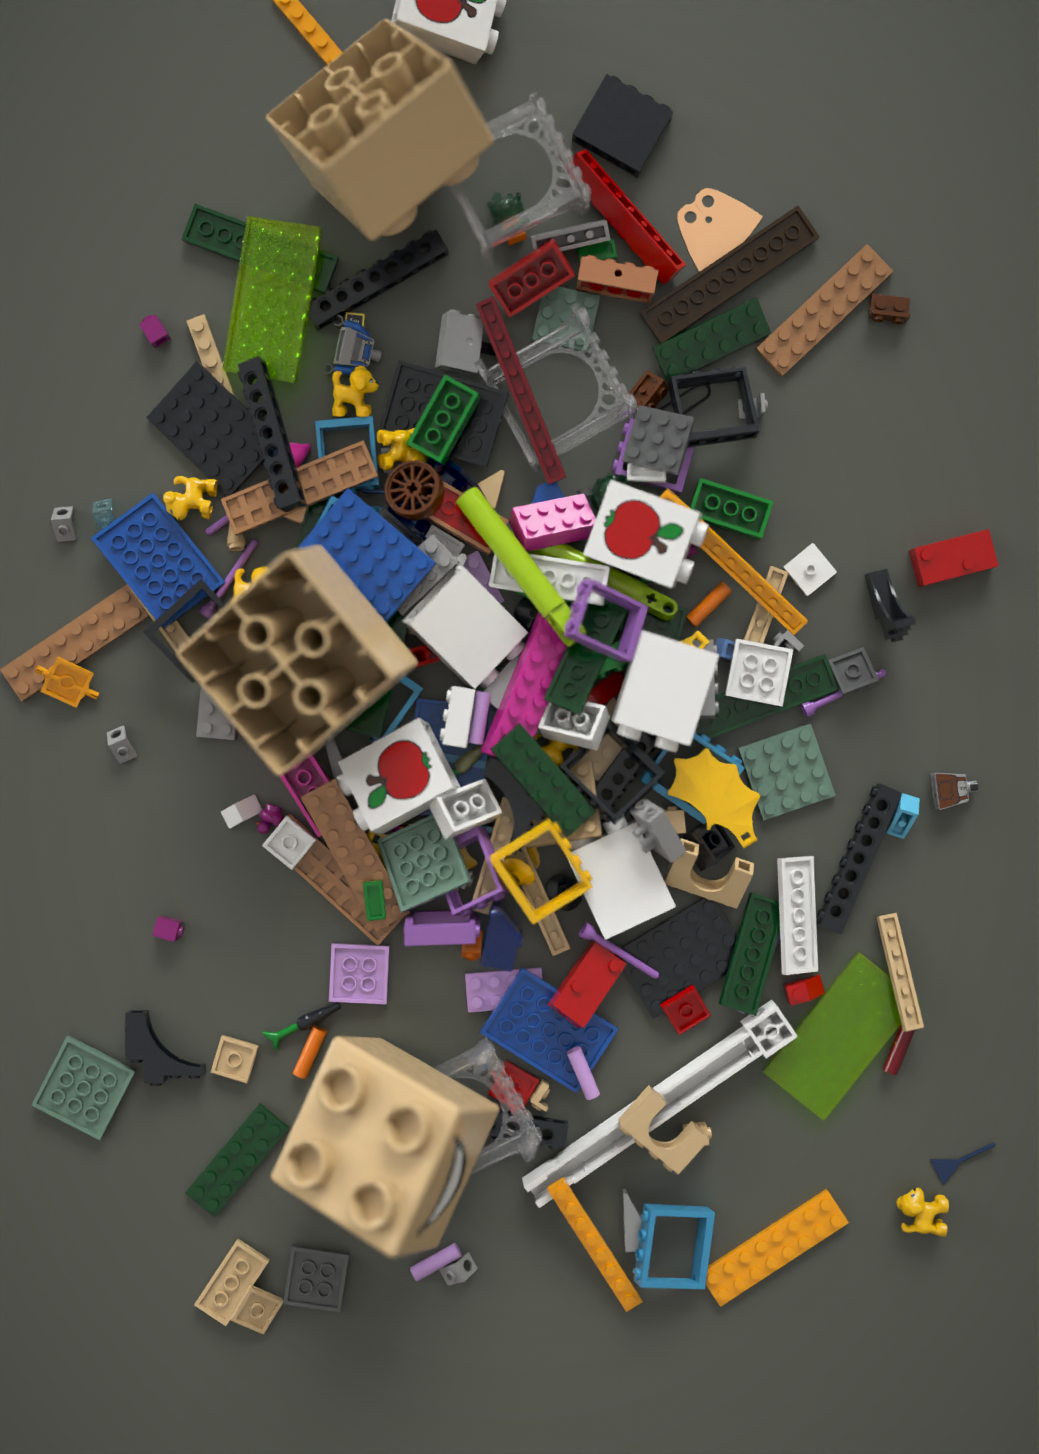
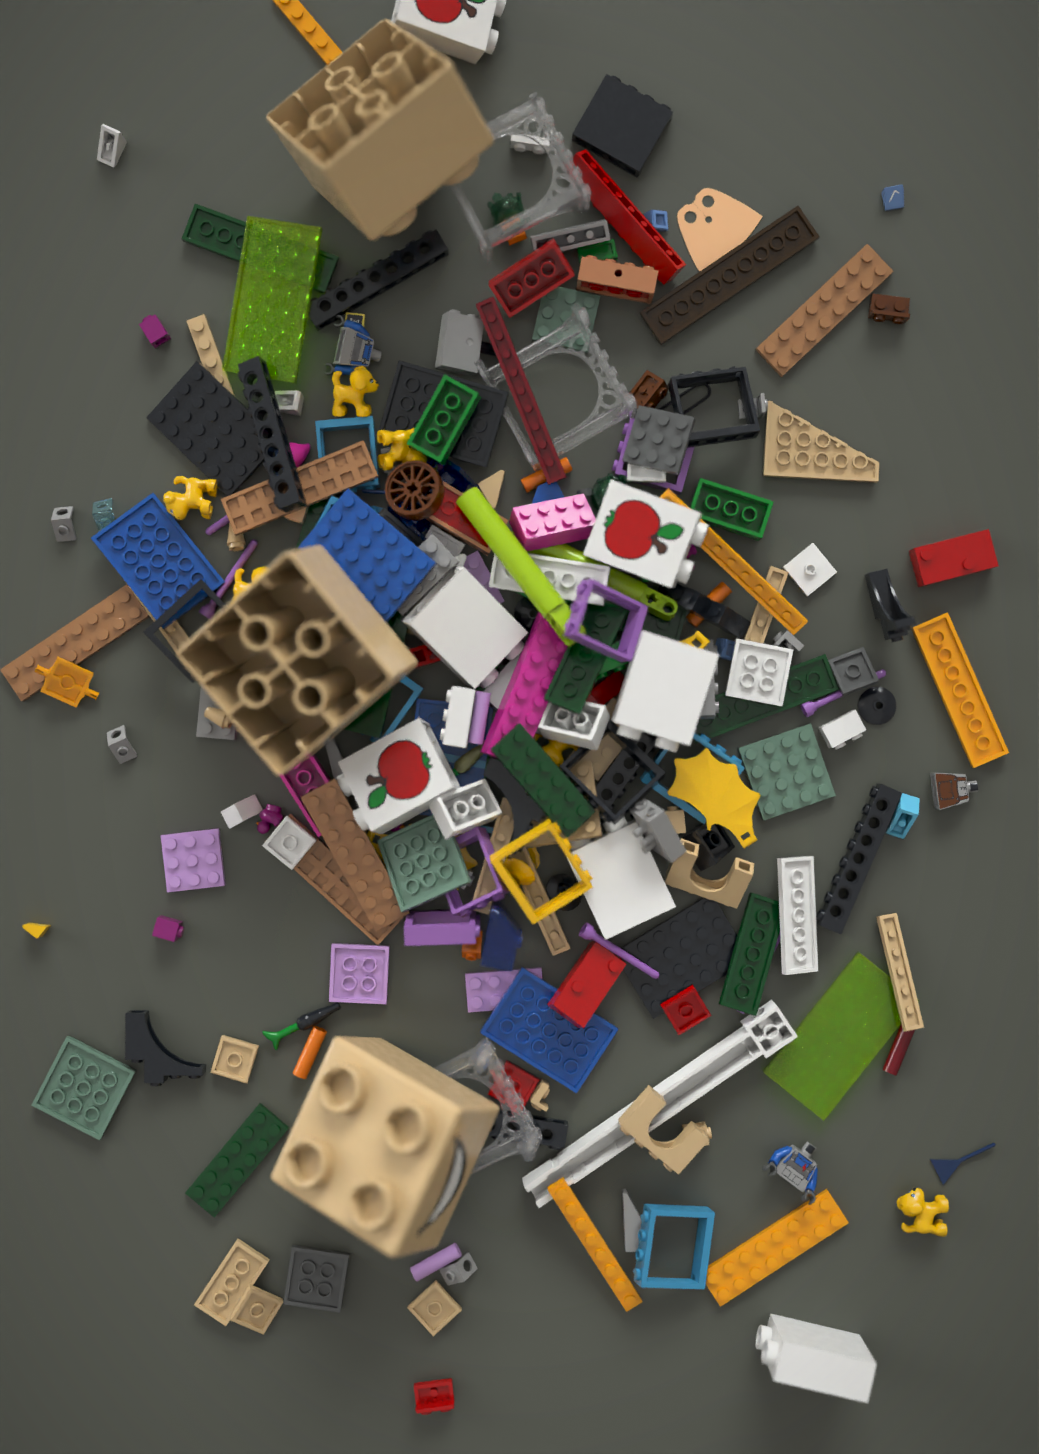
green tile [363,880,386,921] -> none
lavender piece [567,1046,600,1100] -> none
dark green plate [652,297,771,383] -> none
red slope [783,974,825,1006] -> none
none -> yellow slope [22,923,50,938]
none -> white slope [97,124,127,168]
none -> lavender plate [161,828,226,892]
none -> tan cone [204,707,233,729]
none -> white slope [275,390,304,416]
none -> tan plate [407,1280,462,1336]
none -> red bracket [414,1378,455,1415]
none -> white plate [511,133,550,154]
none -> orange piece [521,457,573,493]
none -> medium blue slope [644,210,668,232]
none -> black arch [657,584,751,639]
none -> white brick [755,1313,877,1403]
none -> torso [762,1141,818,1205]
none -> tan wing [763,401,879,483]
none -> white brick [818,710,866,750]
none -> black dish [858,687,896,725]
none -> medium blue slope [881,185,904,211]
none -> light orange plate [911,612,1009,768]

